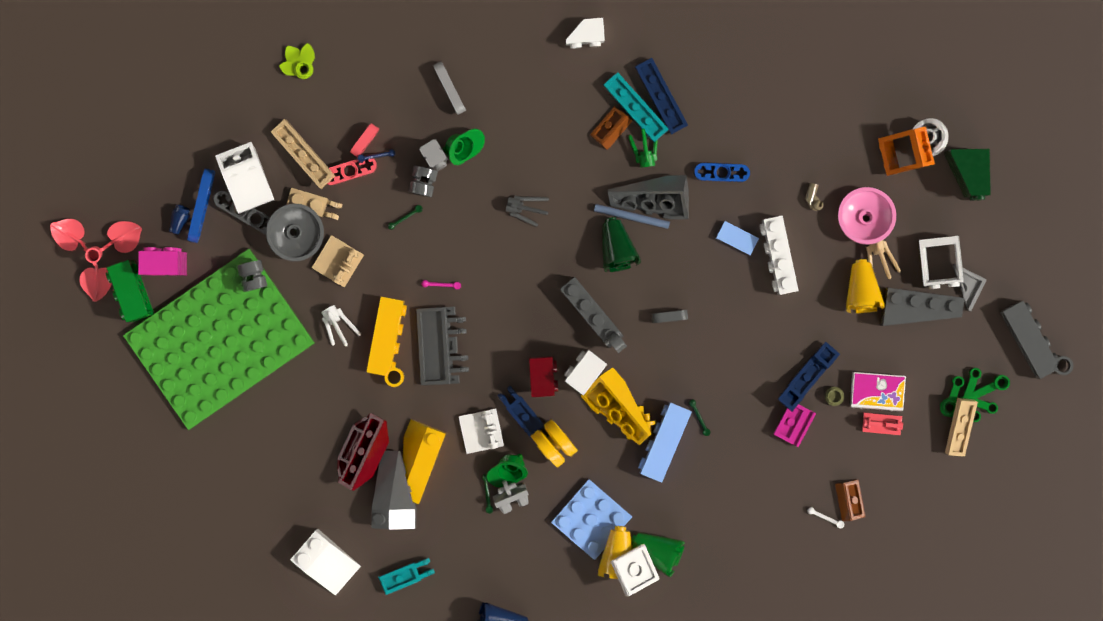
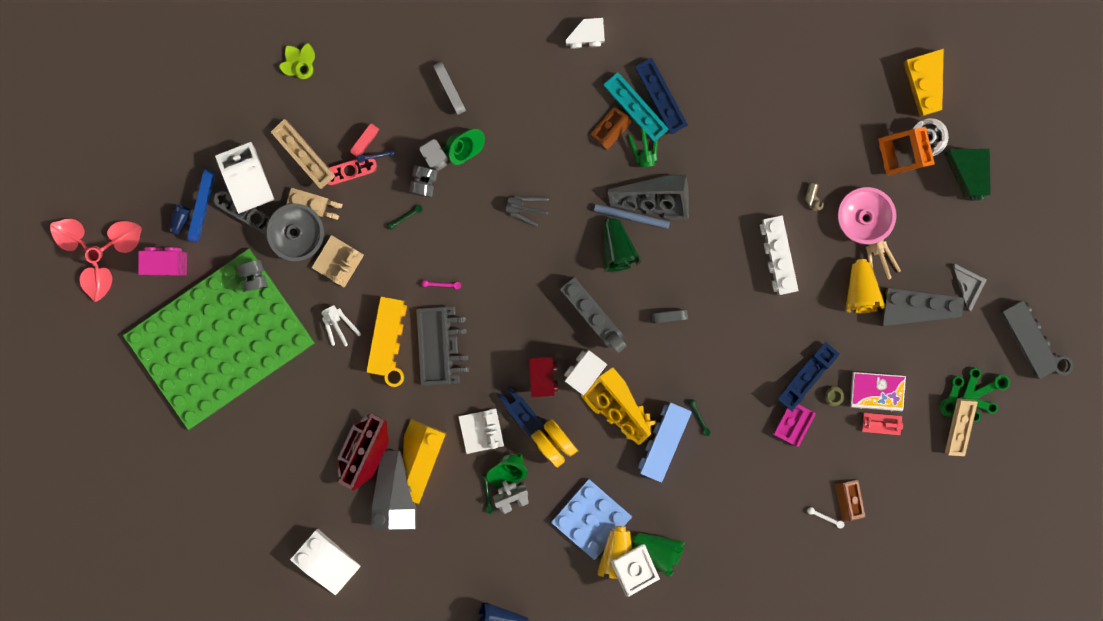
green brick [106,260,154,322] -> none
teal hinge [378,558,435,595] -> none
blue beam [694,163,750,182] -> none
light blue tile [716,221,759,255] -> none
white window [919,236,964,289] -> none
none -> yellow wedge [903,49,944,117]

